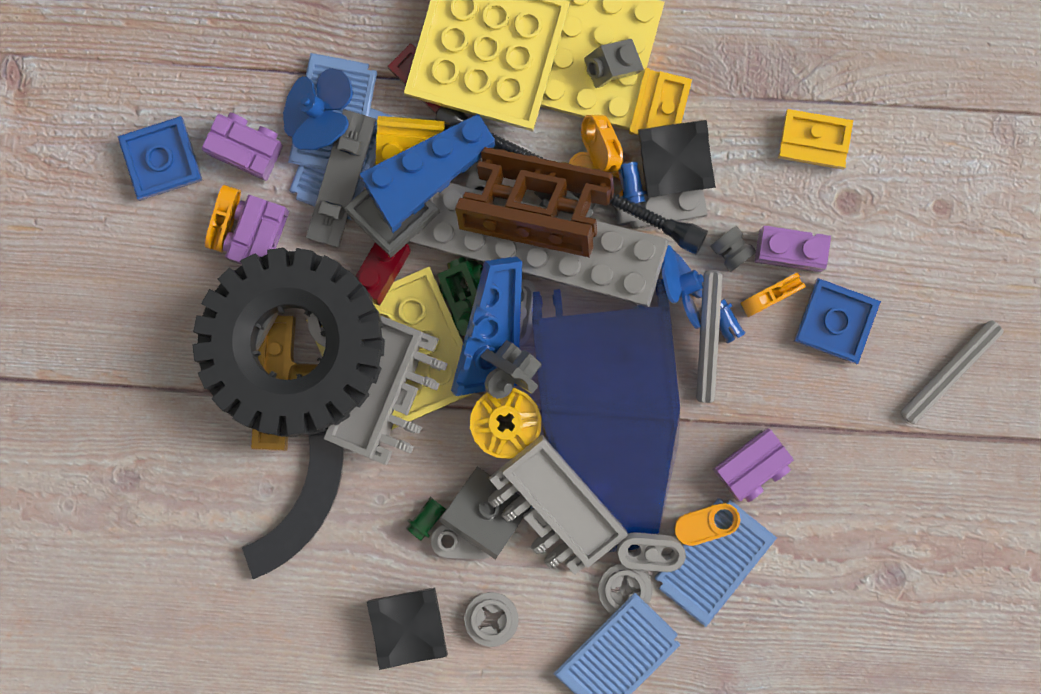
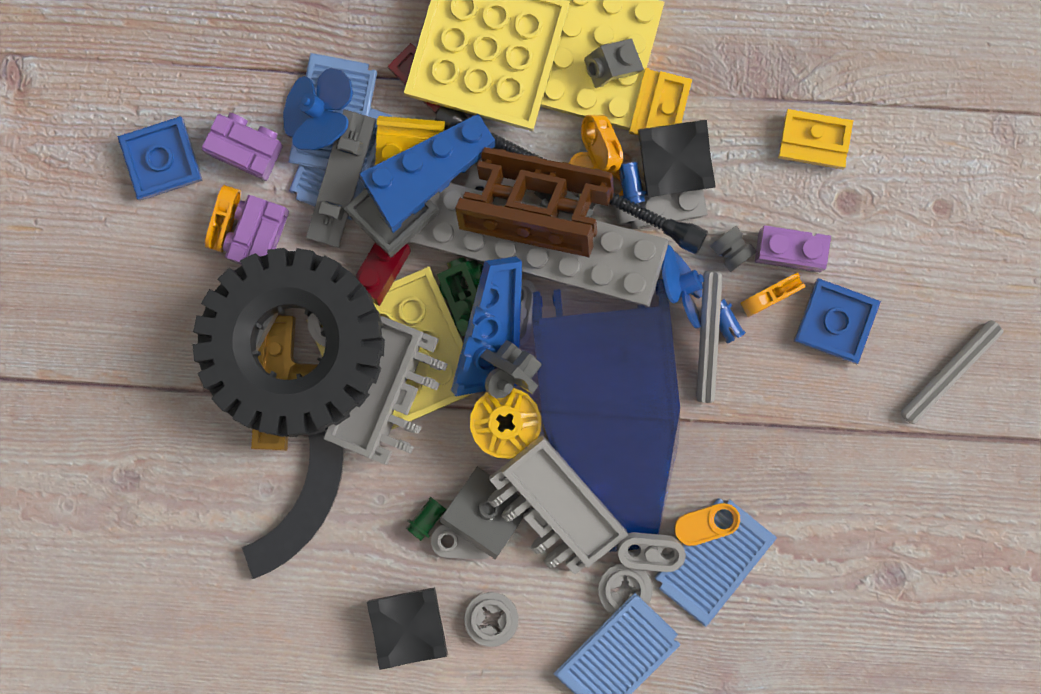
medium lavender brick [713,428,794,502] -> none

